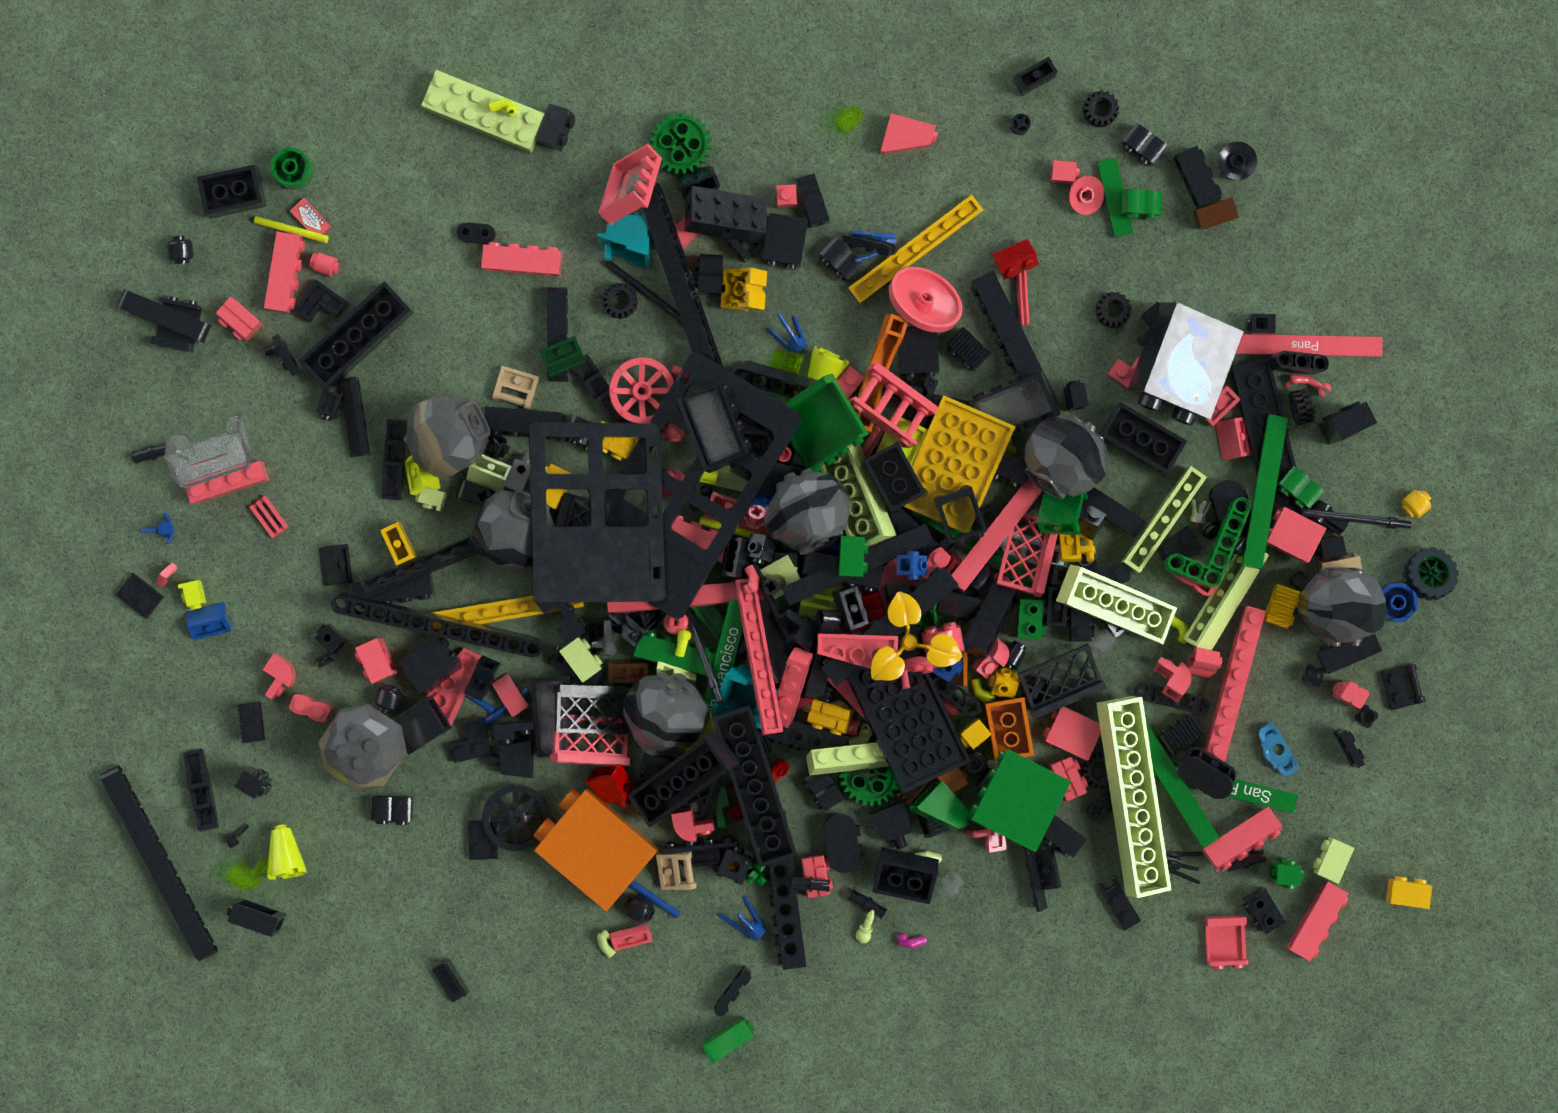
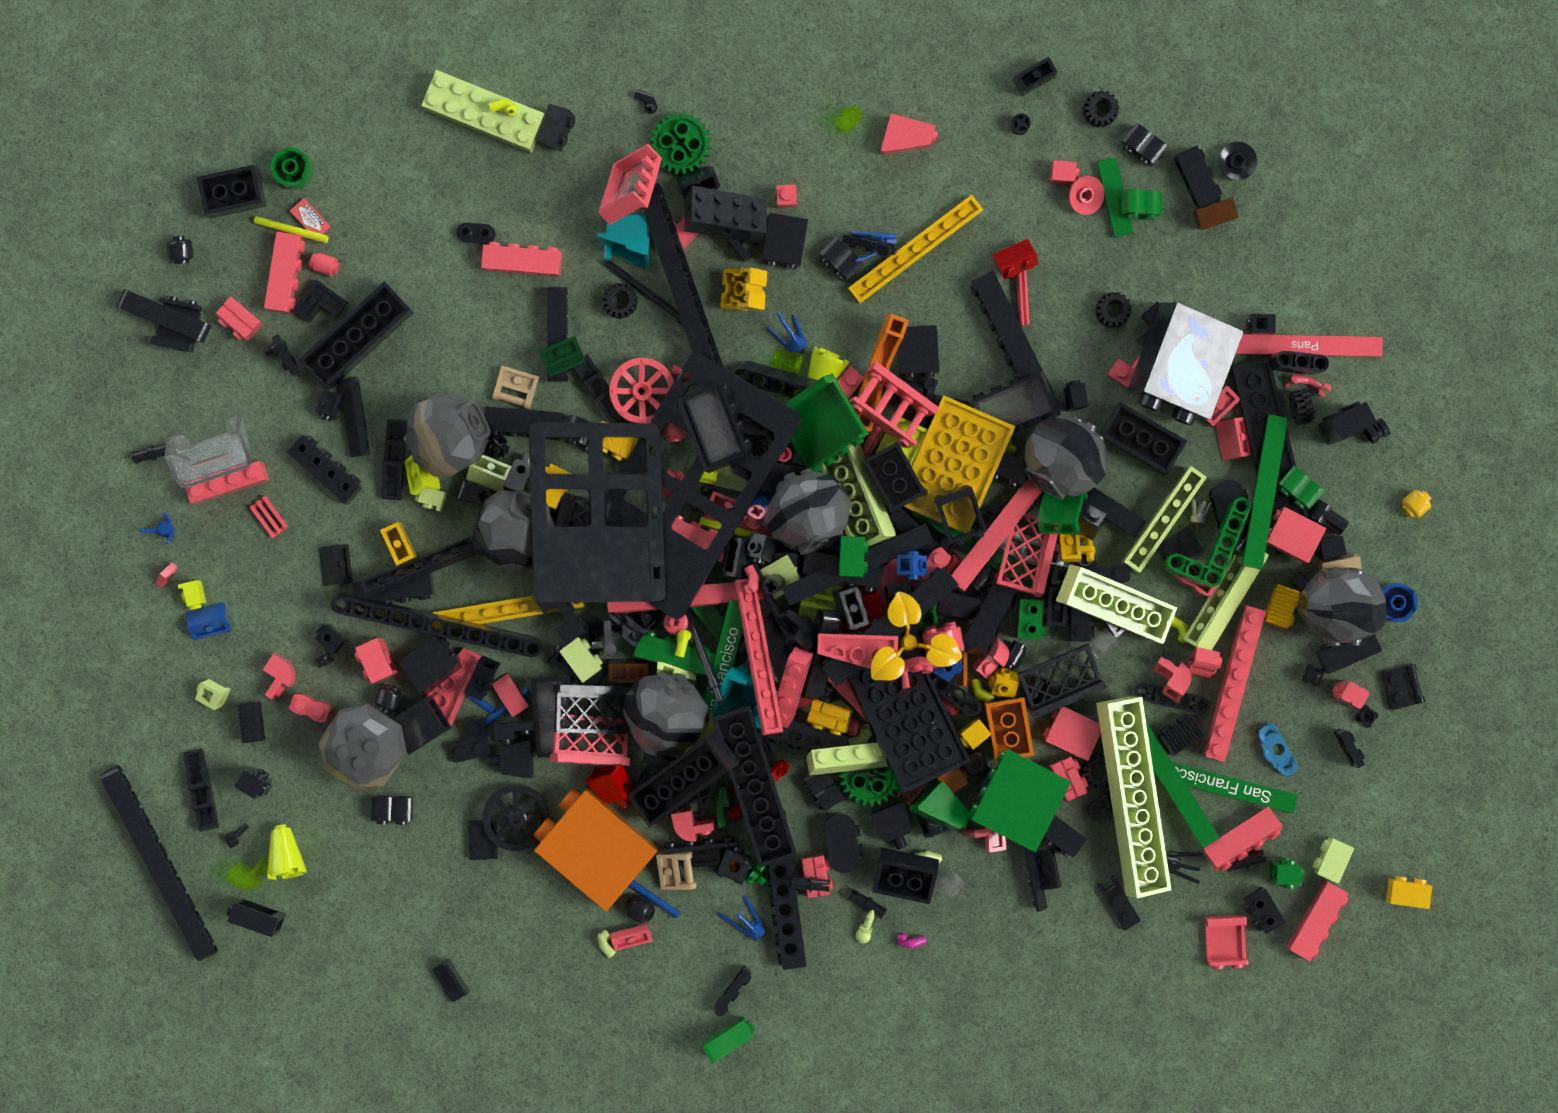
black plate [116,573,165,619] -> none
black brick [695,254,724,296] -> none
black piece [796,173,830,228] -> none
coral dish [889,267,962,332] -> none
black brick [946,327,991,371] -> none
black brick [1177,747,1237,799] -> none
black plate [1201,521,1220,539] -> none
black bar [1300,508,1411,529] -> none
black wheel [1403,547,1459,601] -> none
none -> yellowish green brick [195,679,230,710]
none -> black brick [287,435,363,505]
none -> black arm [634,89,657,114]
none -> black wheel [1363,418,1391,444]

